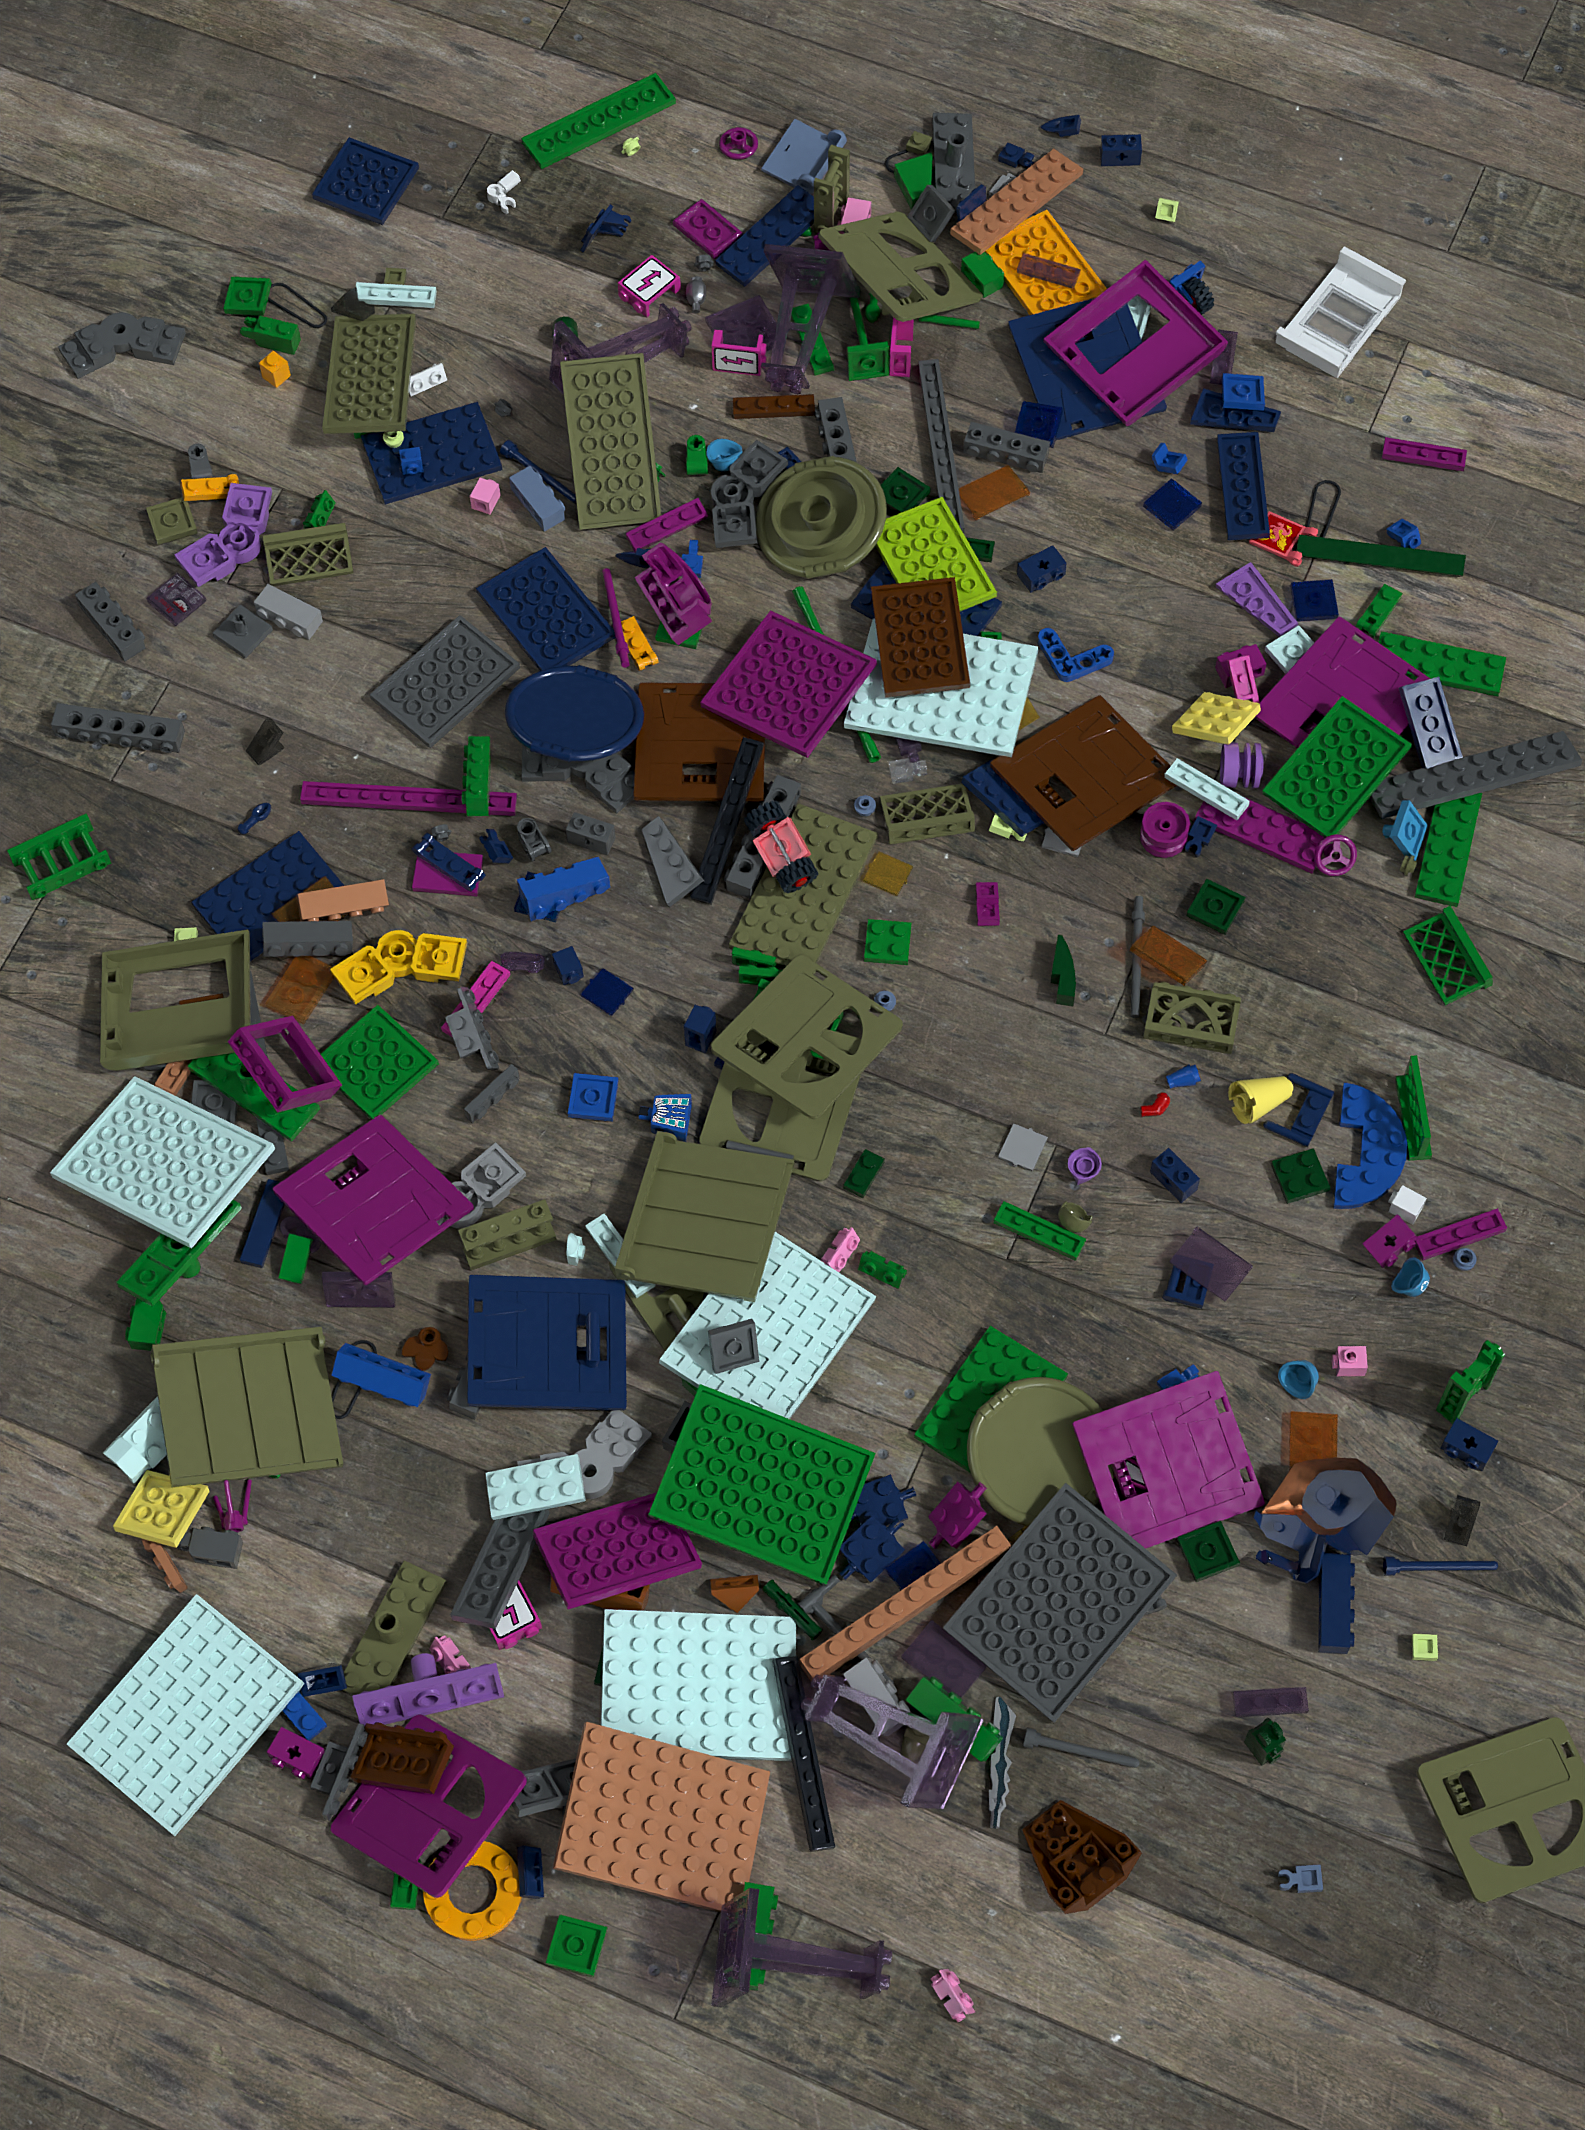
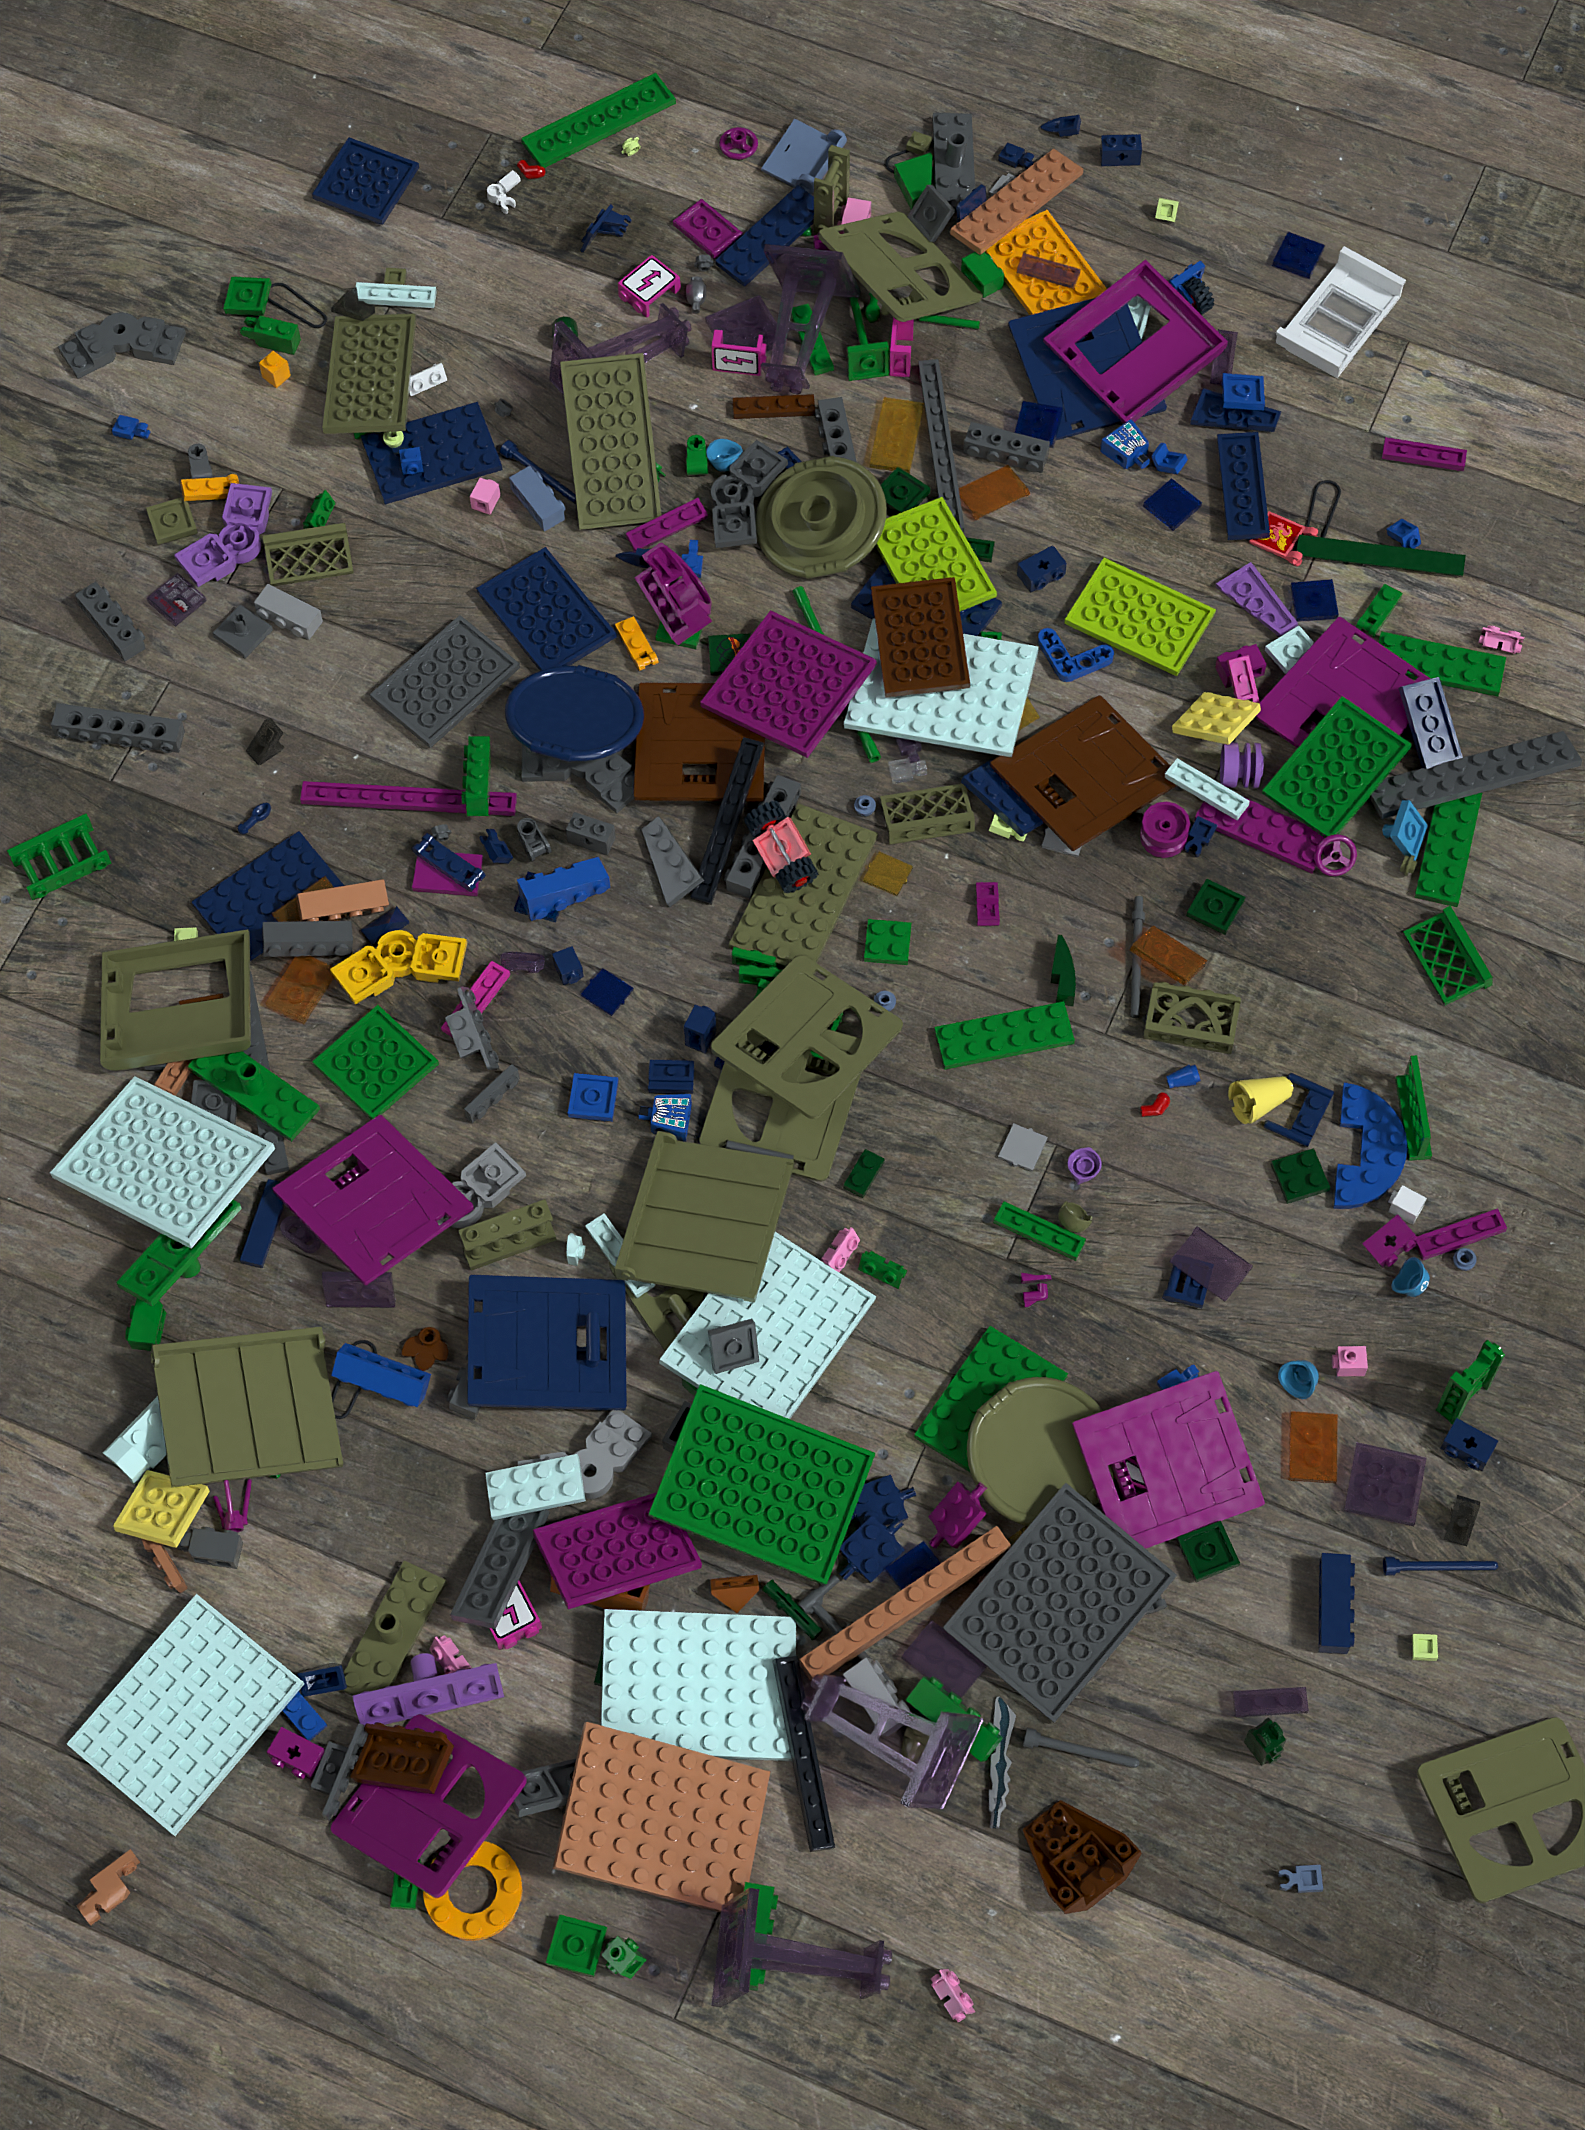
magenta window [228,1015,342,1113] -> none
green tile [279,1234,313,1284] -> none
dark blue plate [517,1846,544,1899] -> none
magenta bar [602,568,630,668] -> none
dark blue brick [1150,1148,1200,1203] -> none
dark blue piece [1254,1457,1397,1584] -> none
none -> nougat plate [76,1849,140,1925]
none -> blue plate [112,415,151,440]
none -> dark blue slope [361,906,410,947]
none -> red arm [517,160,546,179]
none -> green brick [602,1936,647,1979]
none -> dark blue plate [648,1060,695,1094]
none -> dark green tile [708,633,750,676]
none -> clear yellow tile [870,397,924,474]
none -> green plate [934,1001,1075,1070]
none -> magenta piece [1021,1273,1052,1308]
none -> lime plate [1064,558,1216,676]
none -> blue torso [1100,419,1150,469]
none -> clear blue plate [1272,232,1325,279]
none -> clear purple plate [1344,1442,1427,1526]
none -> bright pink hinge [1479,625,1525,654]

